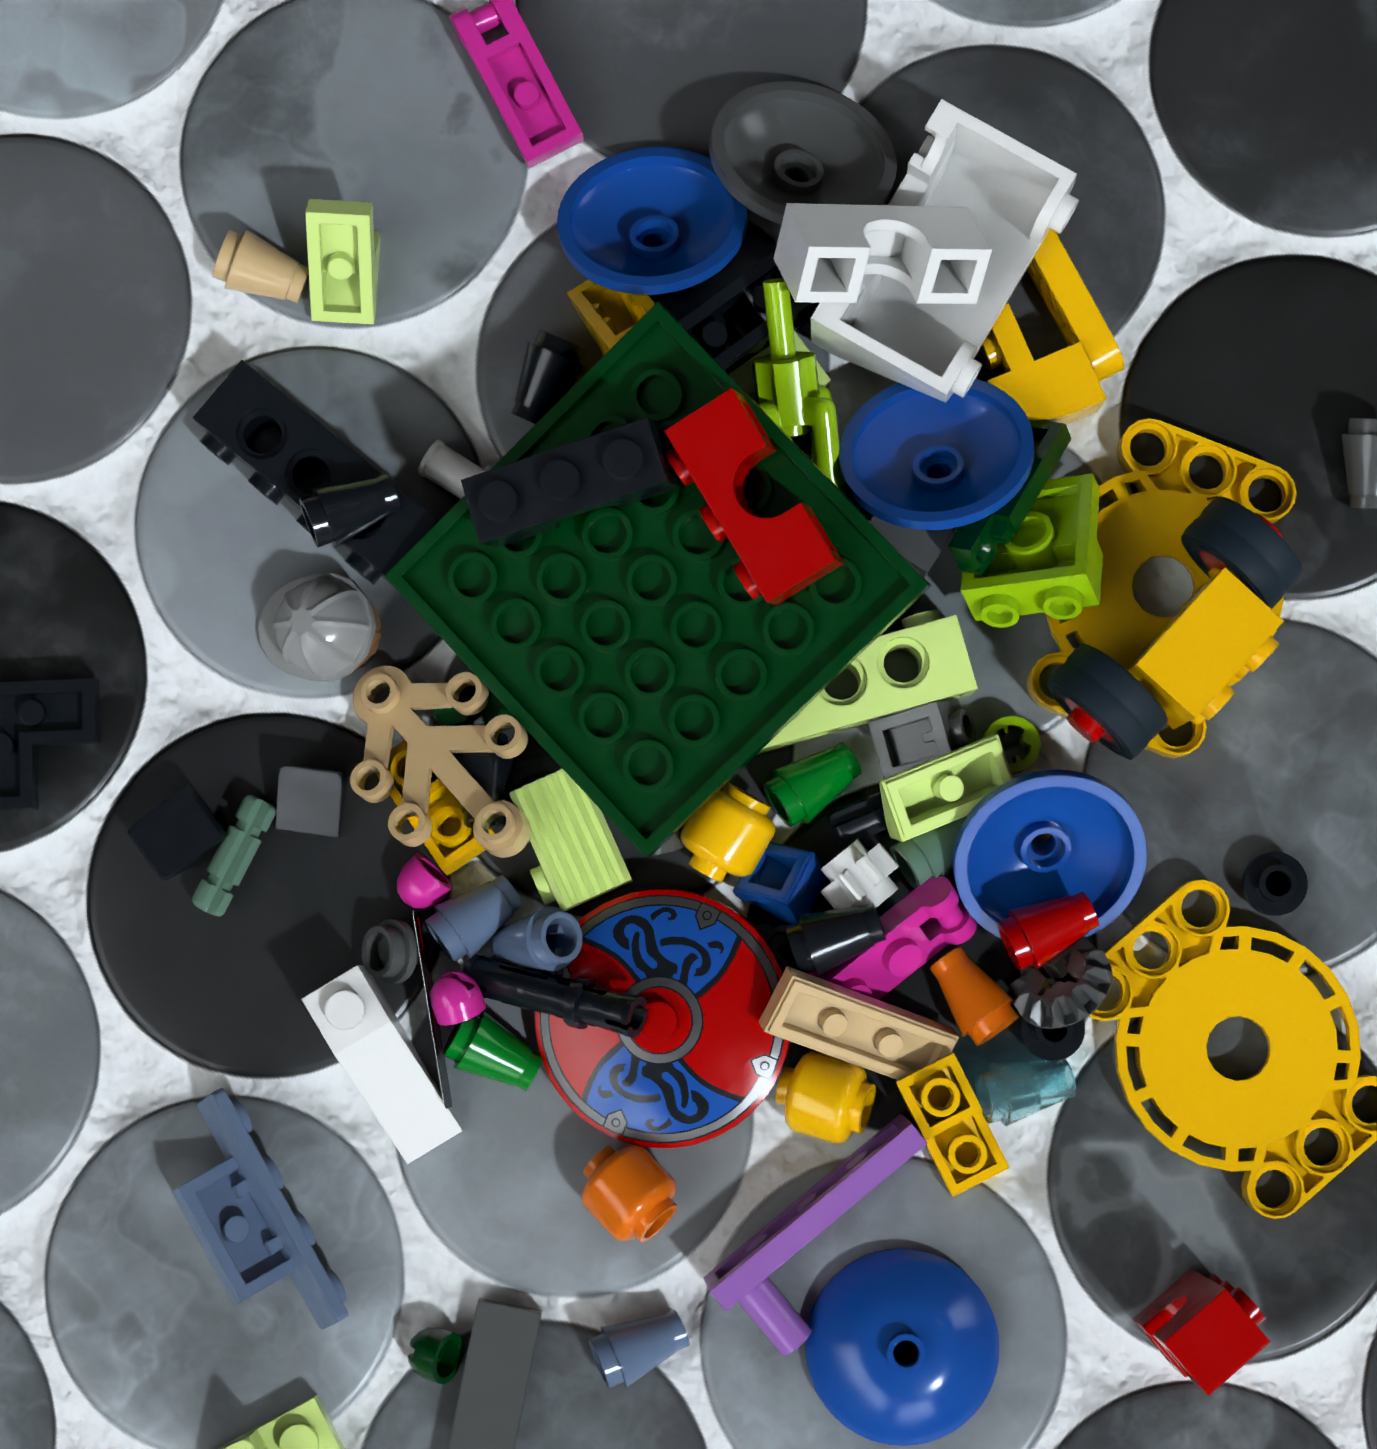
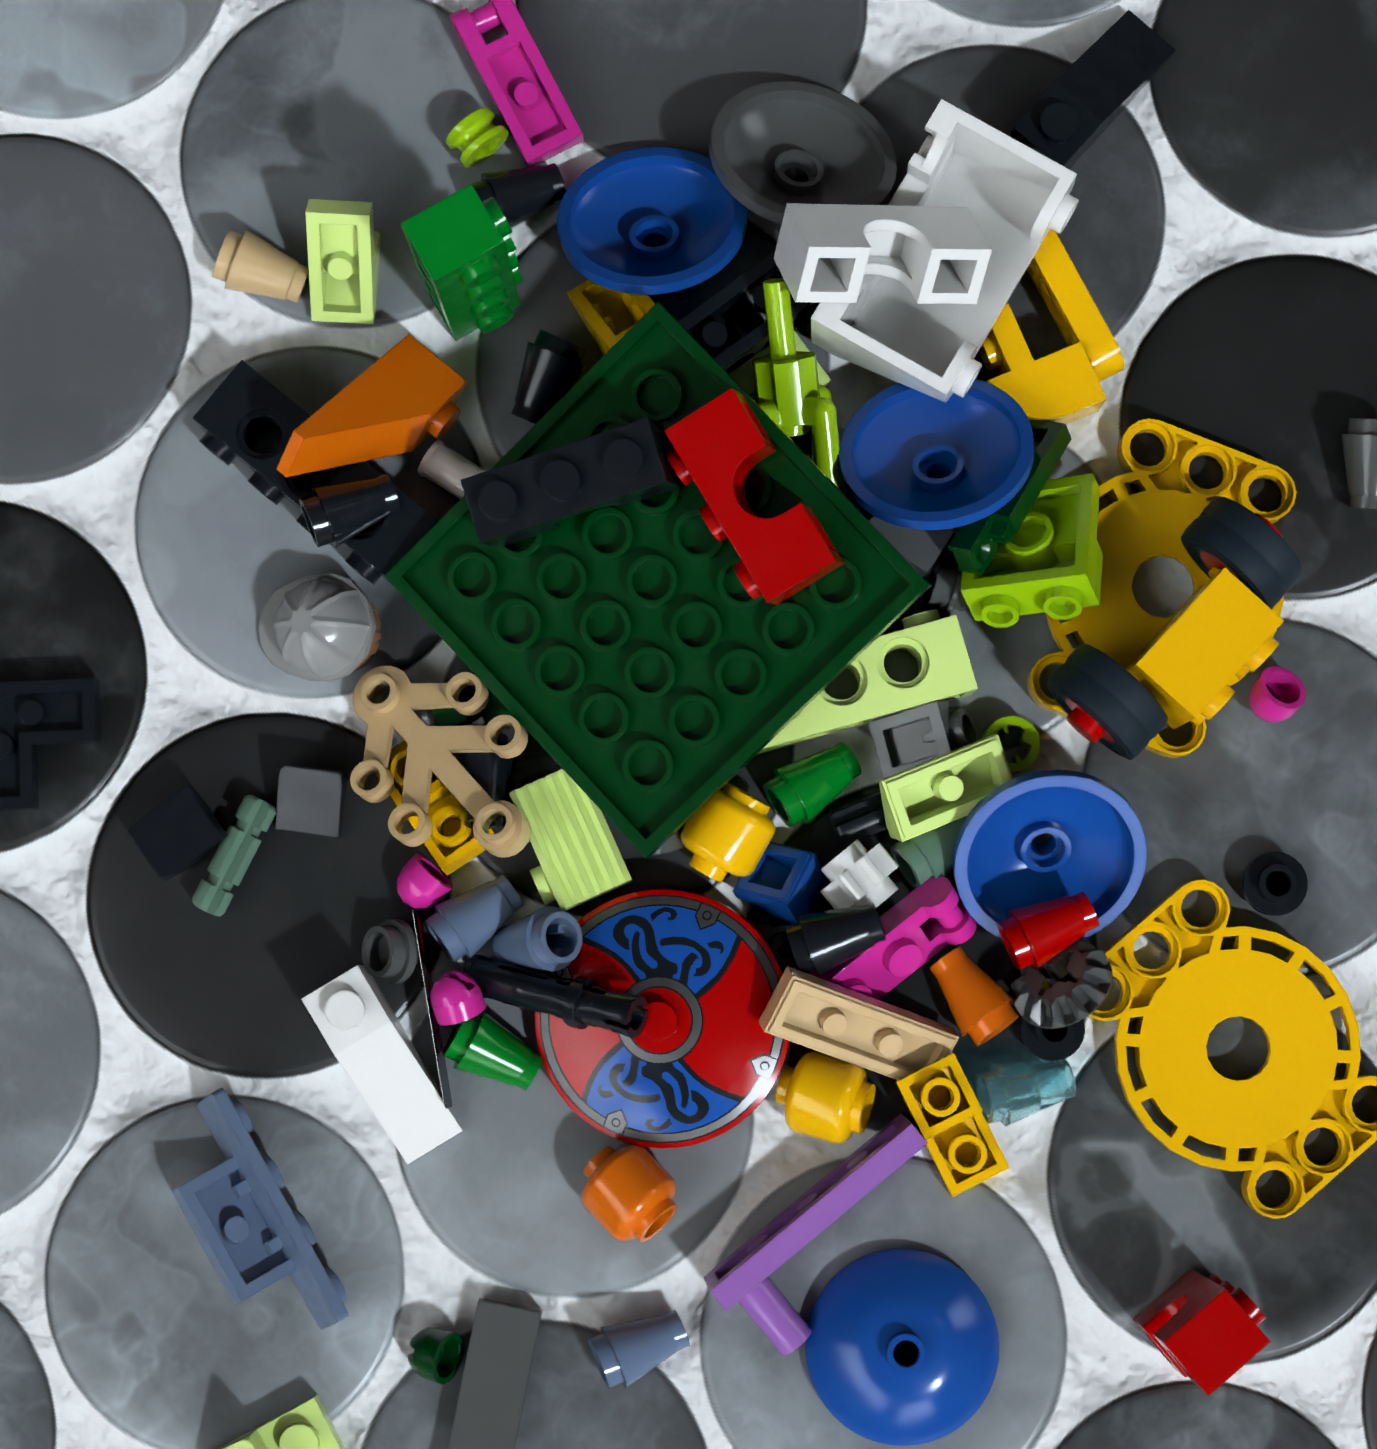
none -> orange slope [277,334,467,477]
none -> green brick [400,184,524,341]
none -> lime bush [445,107,509,168]
none -> black cone [472,163,566,229]
none -> dark grey plate [924,559,967,618]
none -> black slope [1010,10,1176,170]
none -> dark pink hinge [1248,666,1306,723]

